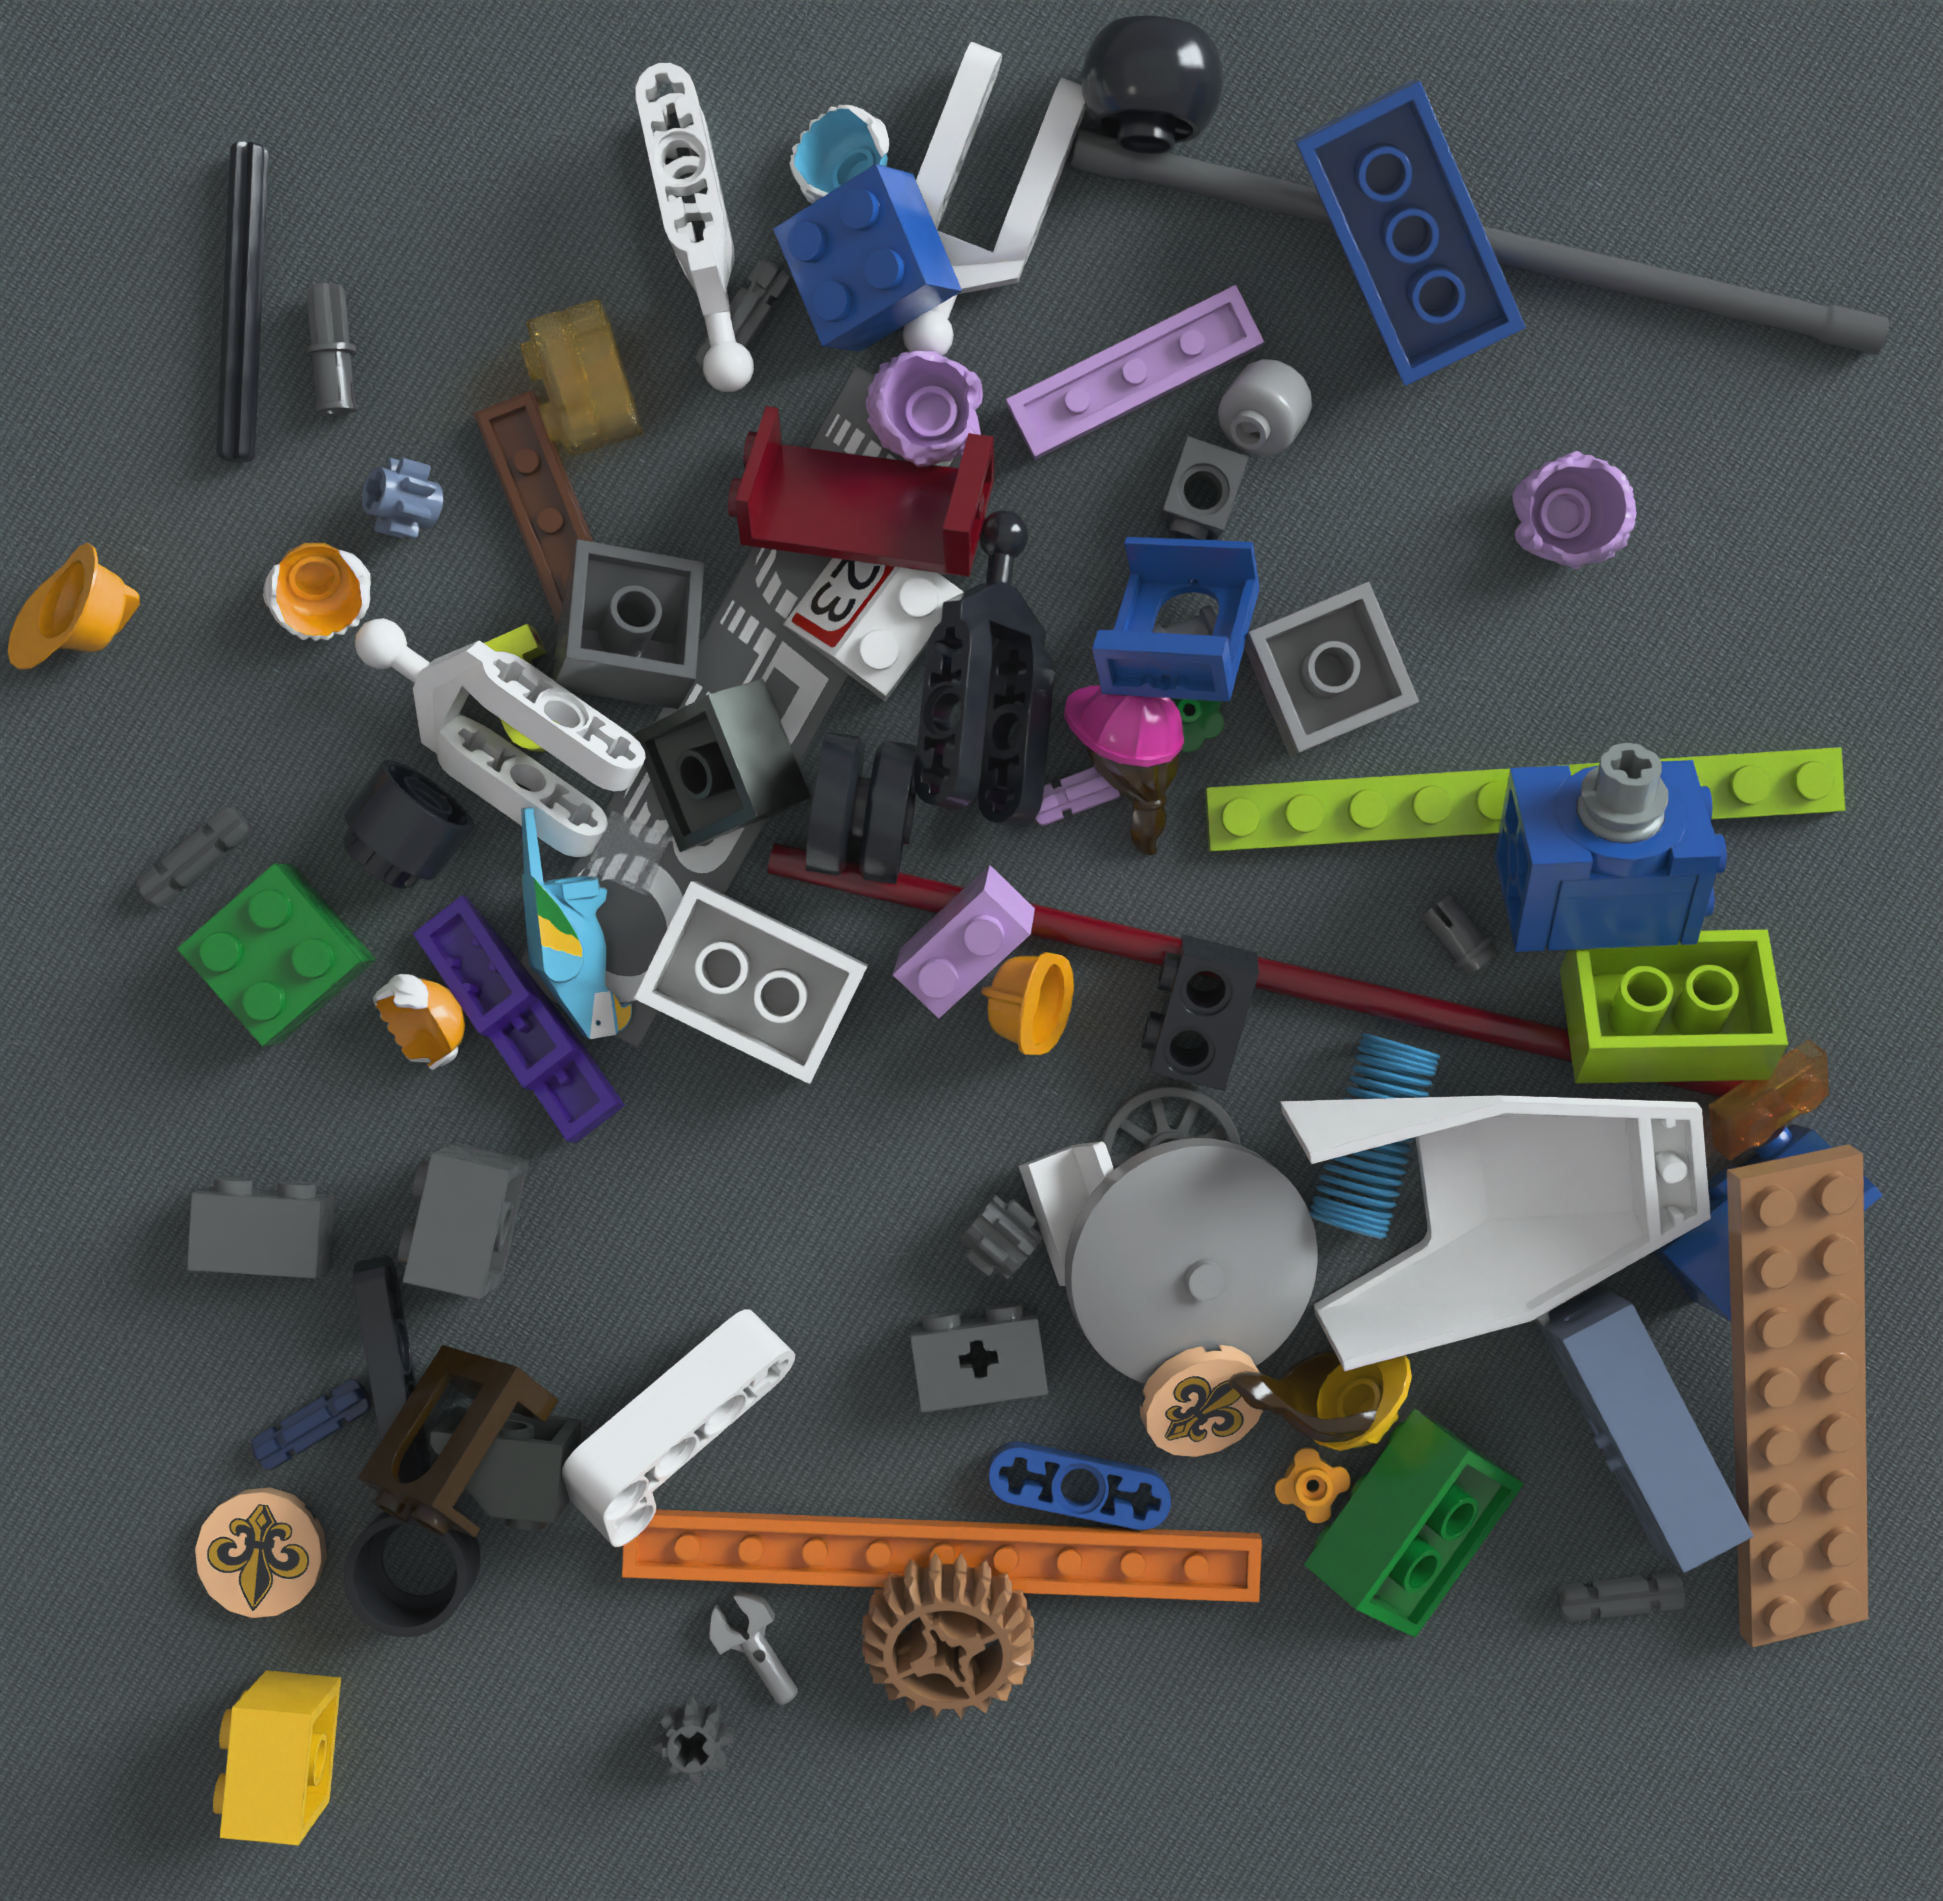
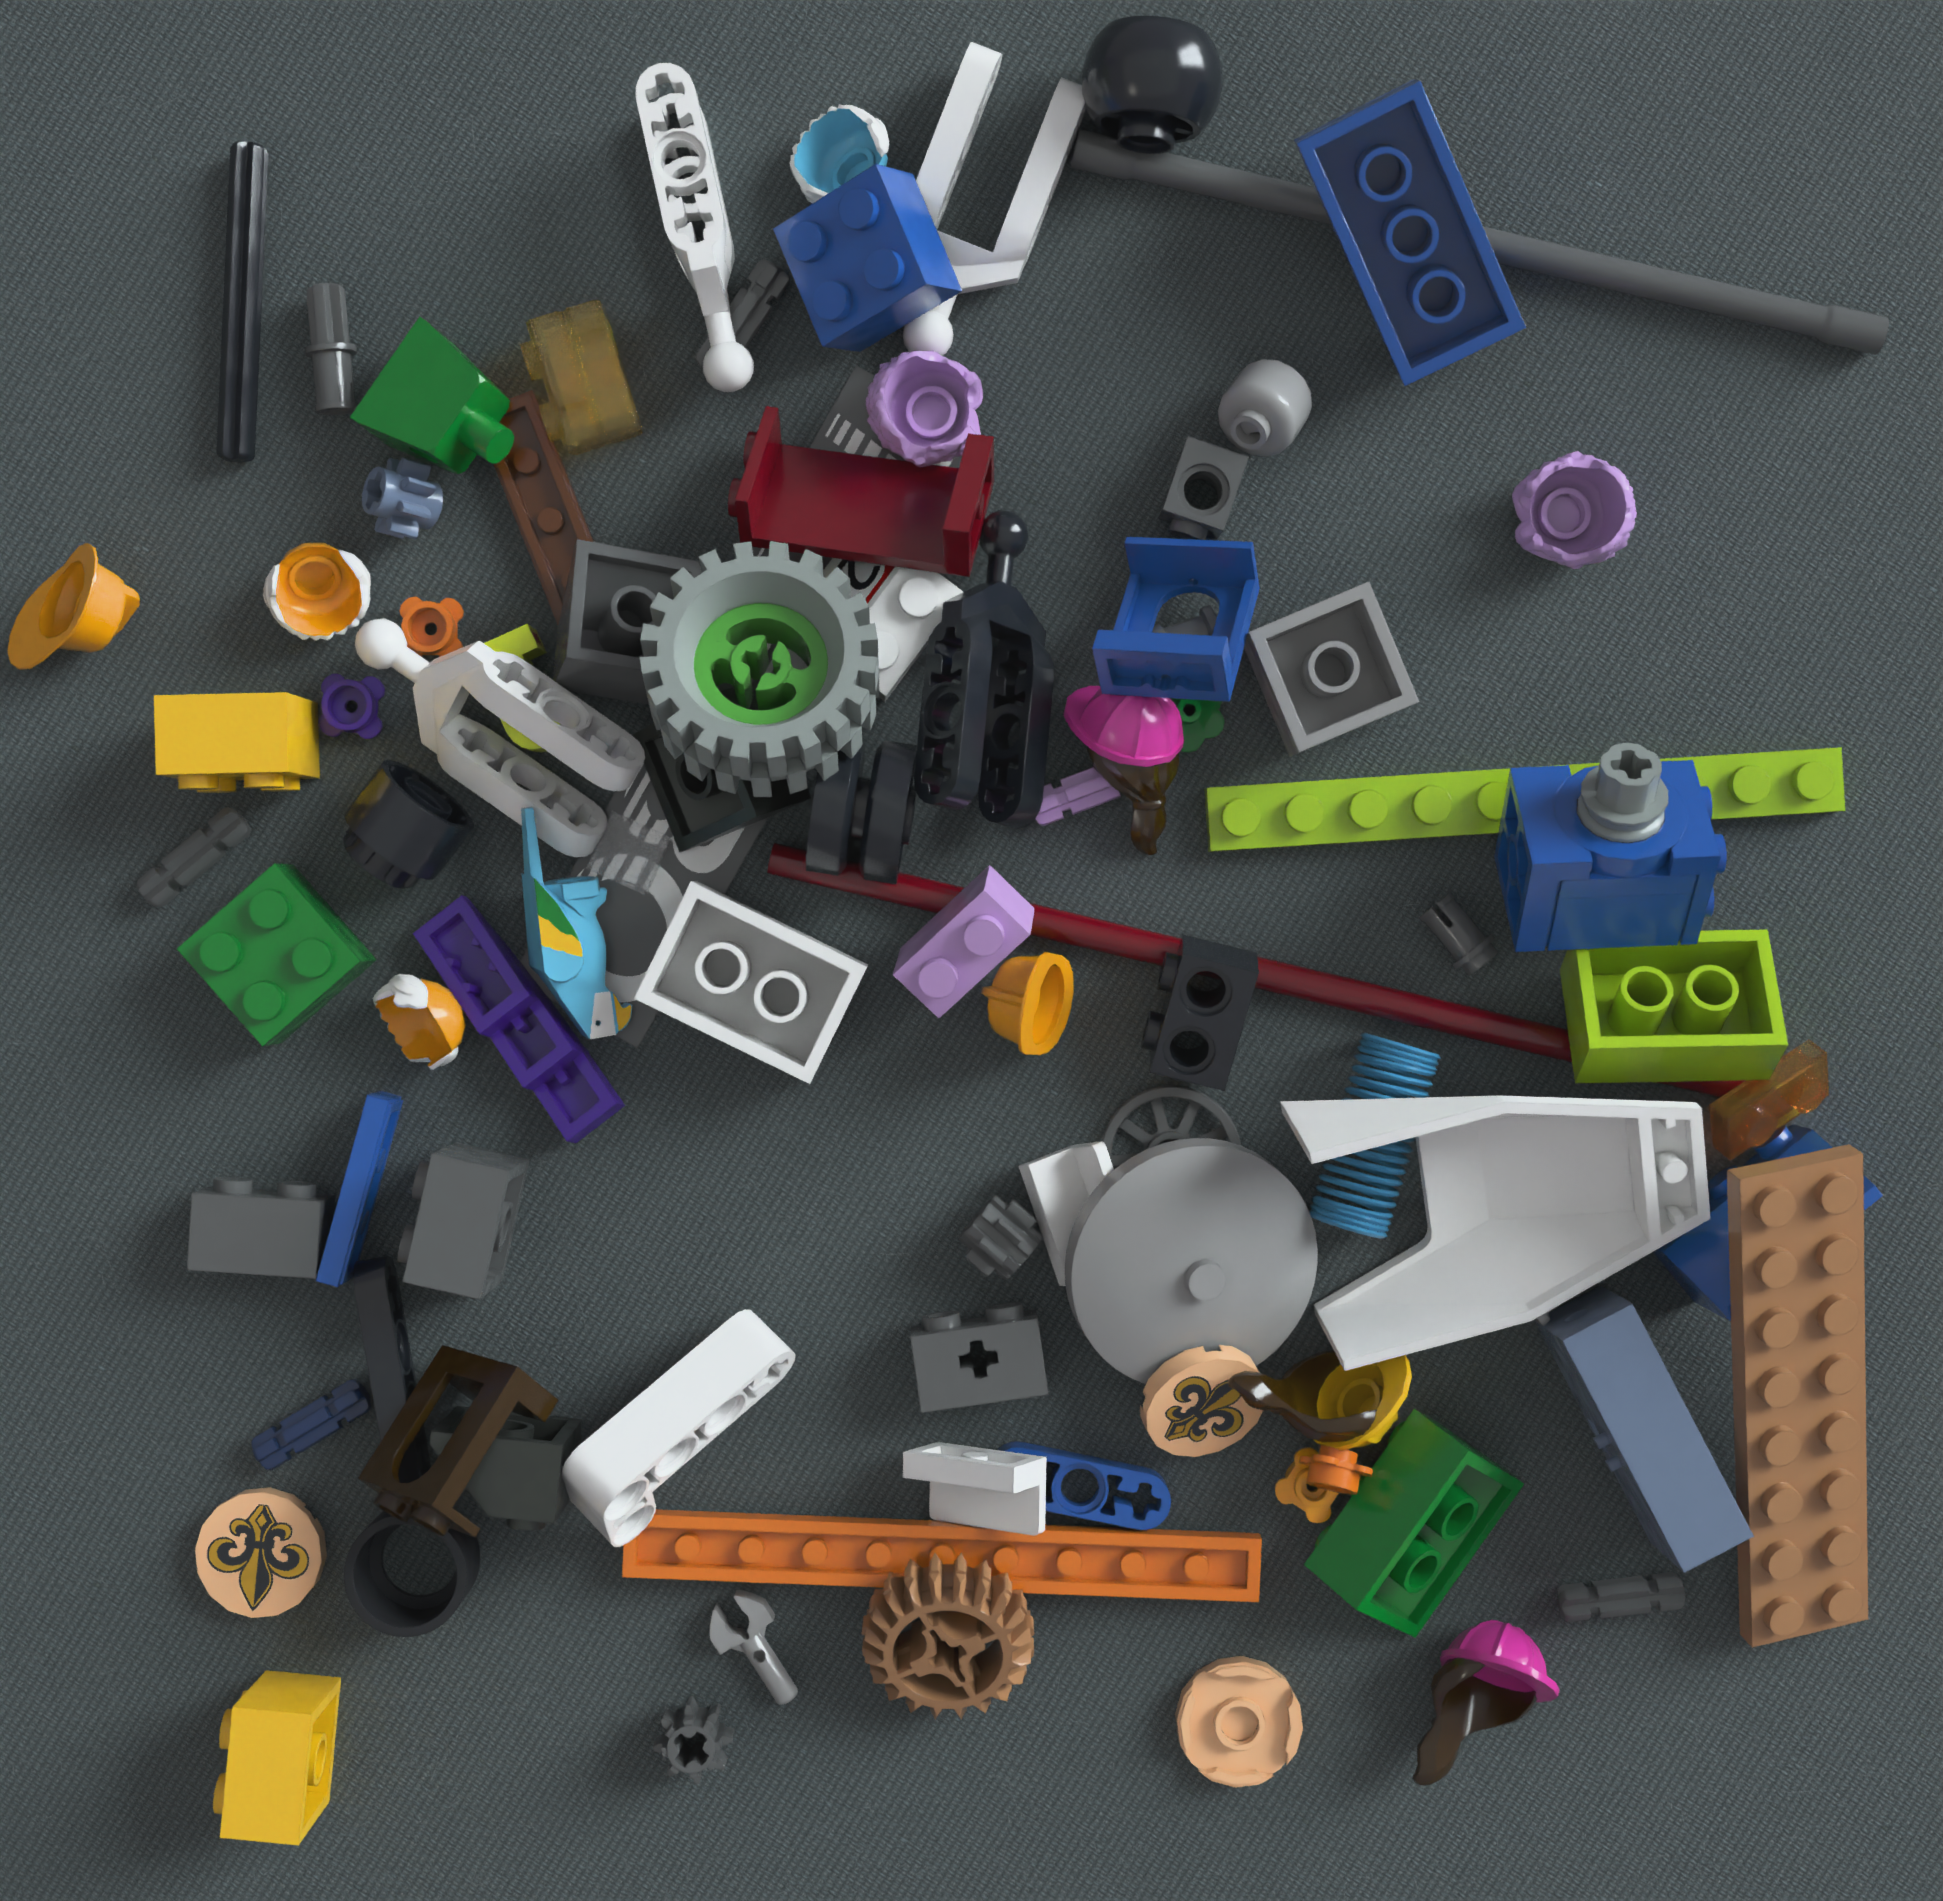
lavender plate [1006,285,1264,461] -> none
none -> yellow brick [154,692,320,793]
none -> blue tile [316,1091,403,1287]
none -> dark purple plate [319,674,385,739]
none -> green torso [350,316,514,474]
none -> orange plate [400,597,464,657]
none -> light grey wheel [640,541,879,797]
none -> white panel [903,1442,1047,1536]
none -> light nougat tile [1175,1656,1303,1788]
none -> orange plate [1299,1445,1373,1495]
none -> piece [1412,1620,1560,1786]

